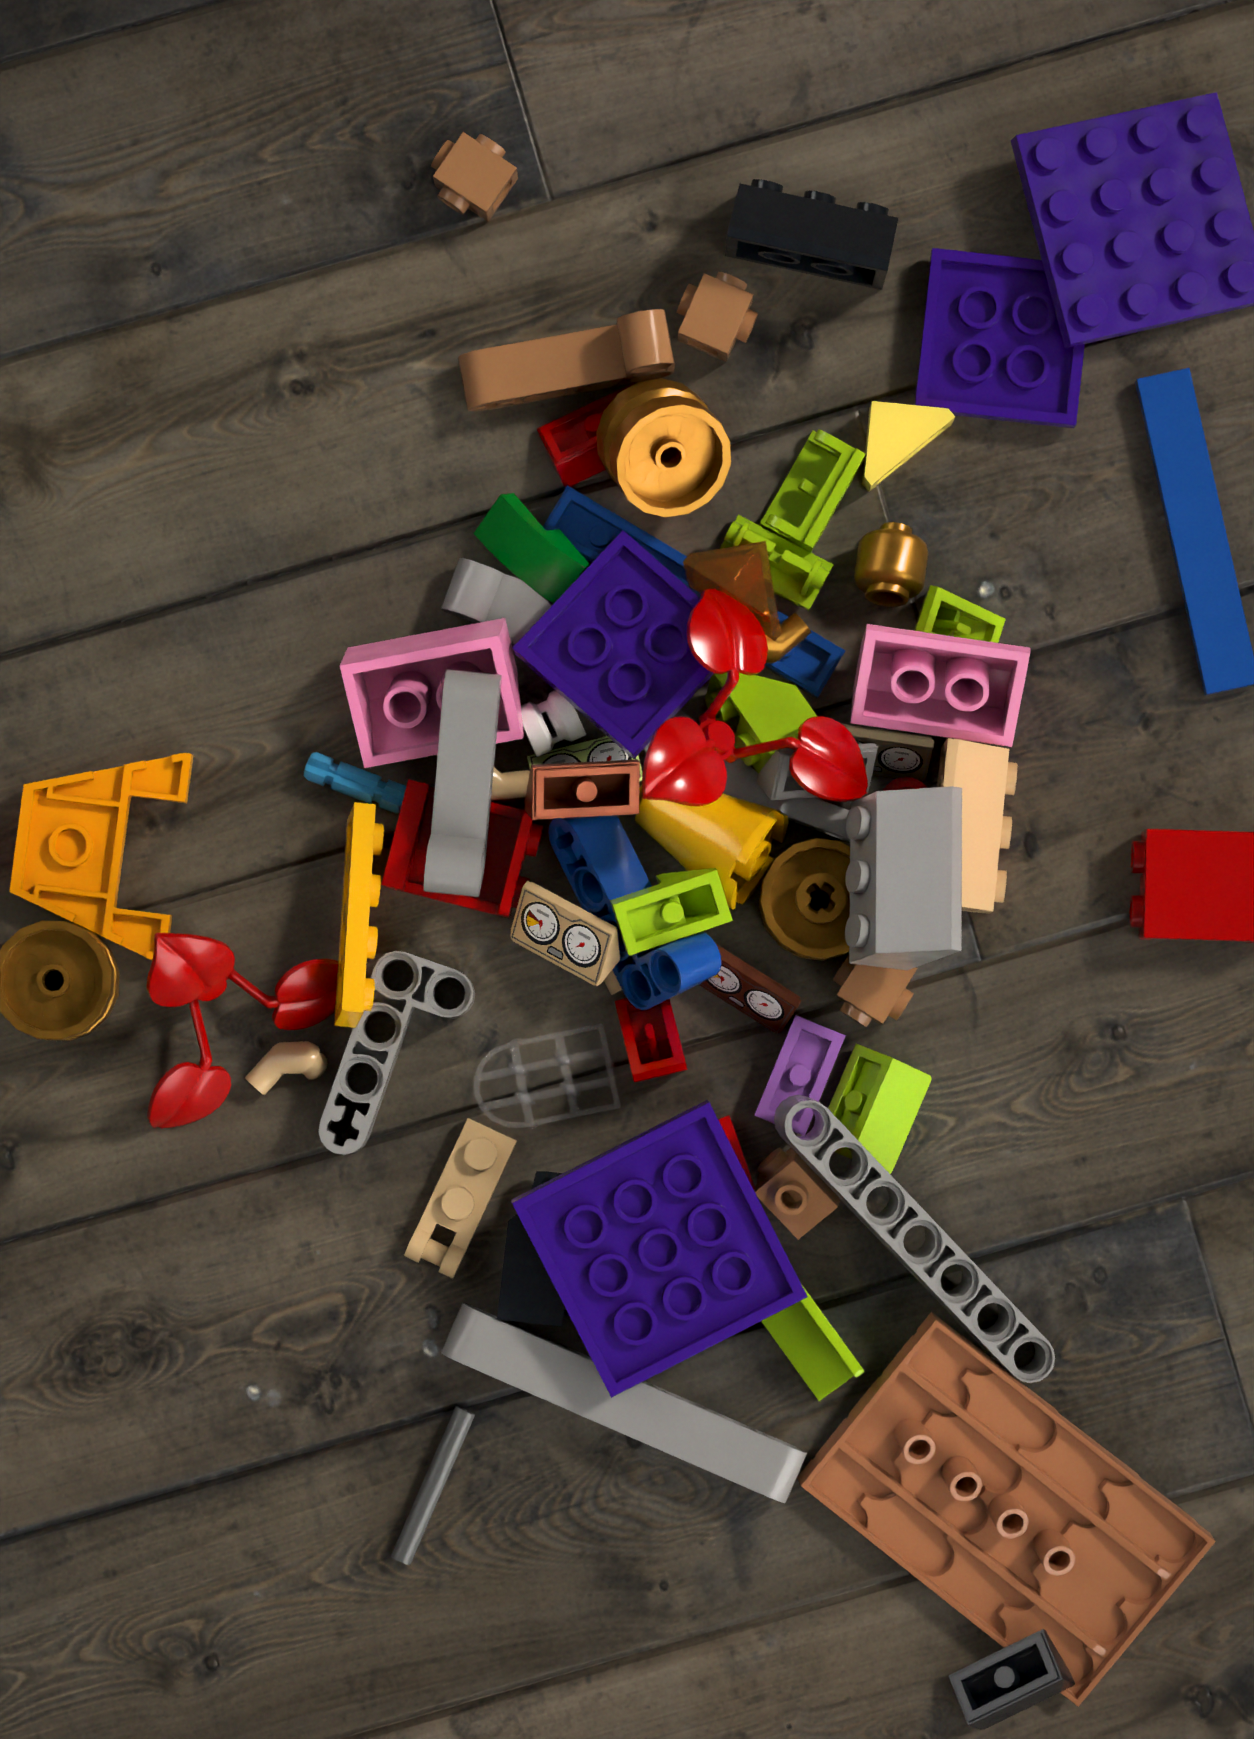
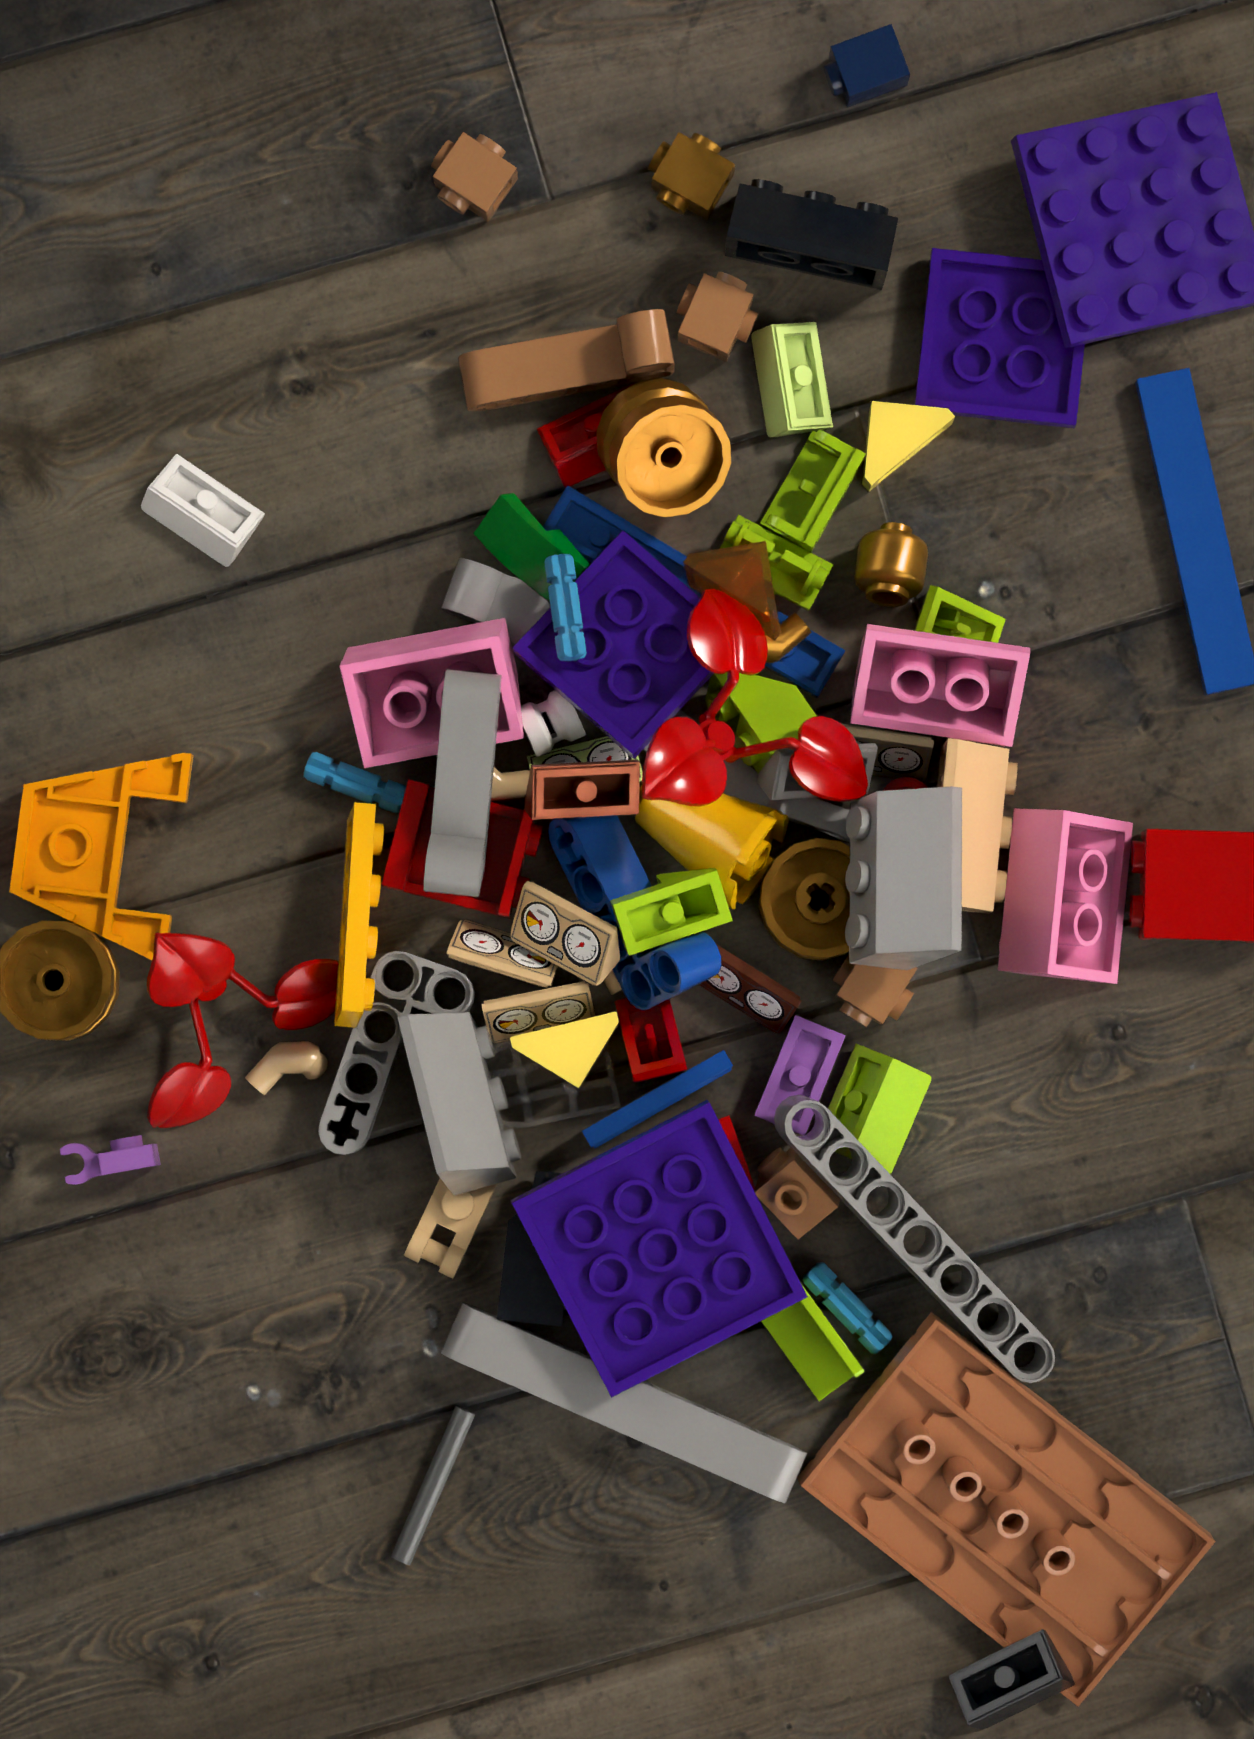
none -> medium lavender plate [60,1135,161,1185]
none -> white slope [141,454,265,567]
none -> light grey slope [397,1012,521,1195]
none -> slope [446,920,558,989]
none -> slope [481,981,595,1043]
none -> light yellow slope [510,1012,619,1088]
none -> dark azure axle [544,554,587,661]
none -> blue tile [582,1050,733,1148]
none -> pearl gold brick [648,132,735,220]
none -> yellowish green slope [751,322,833,437]
none -> dark azure axle [803,1262,893,1354]
none -> dark blue brick [823,24,910,108]
none -> bright pink slope [998,808,1133,984]

